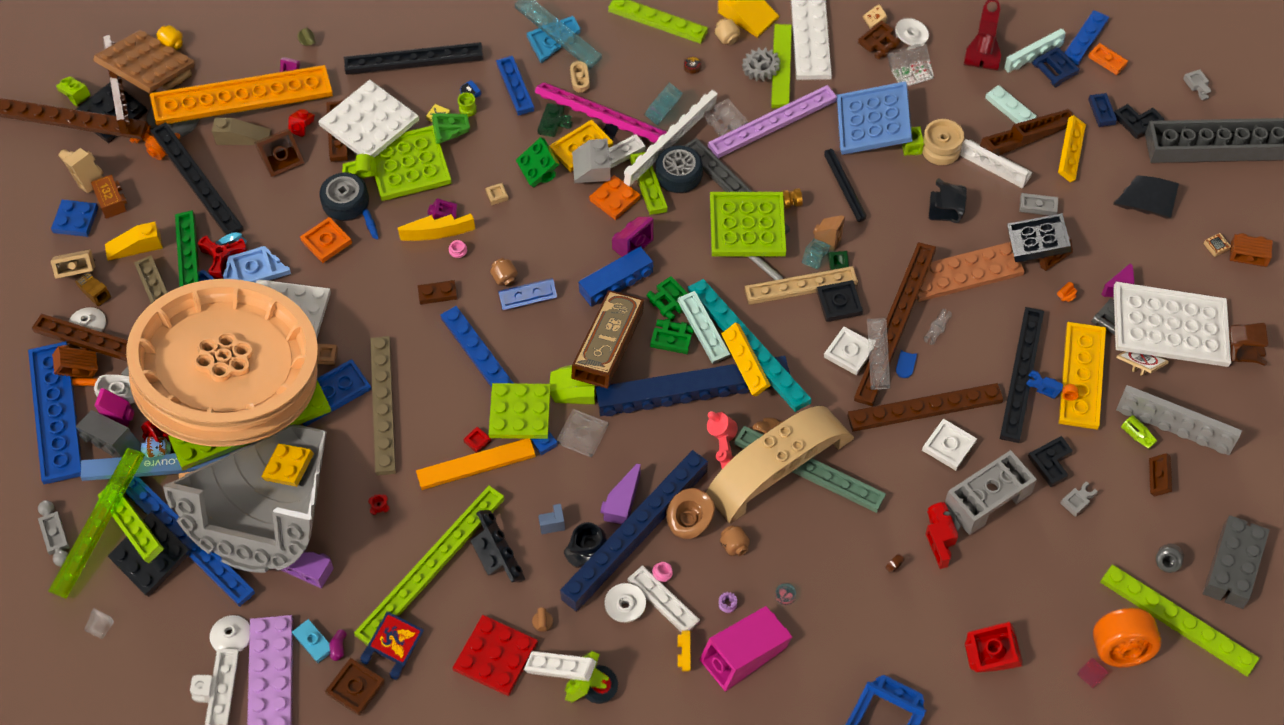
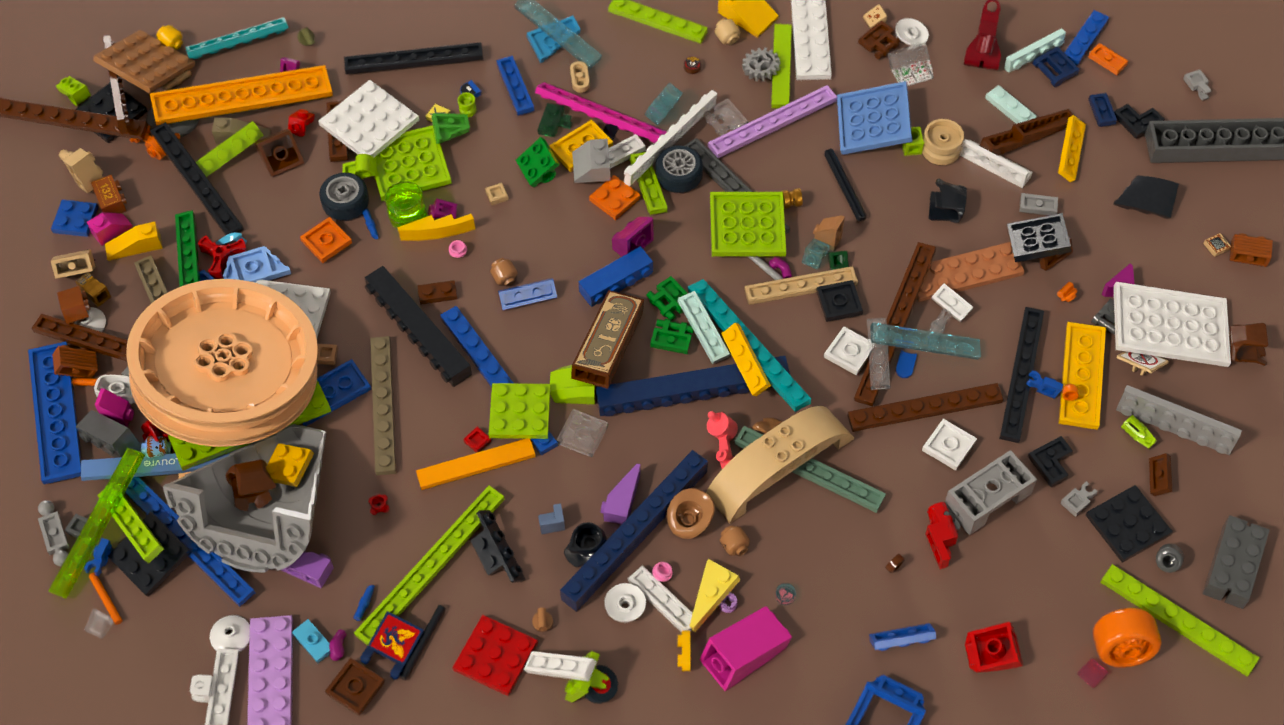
none -> dark orange brick [57,286,91,324]
none -> dark grey plate [65,514,95,541]
none -> blue plate [84,538,114,576]
none -> dark pink slope [87,213,133,246]
none -> orange bar [89,572,123,625]
none -> teal plate [185,17,288,59]
none -> lime plate [196,121,264,177]
none -> reddish brown piece [225,459,276,511]
none -> blue piece [353,585,375,621]
none -> black brick [364,266,472,387]
none -> clear neon green wheel [384,181,427,229]
none -> black bar [399,605,445,680]
none -> light yellow wing [689,559,740,632]
none -> magenta arm [769,257,792,279]
none -> blue plate [869,623,936,651]
none -> clear light blue plate [870,322,981,360]
none -> white plate [931,283,973,322]
none -> black plate [1085,485,1173,563]

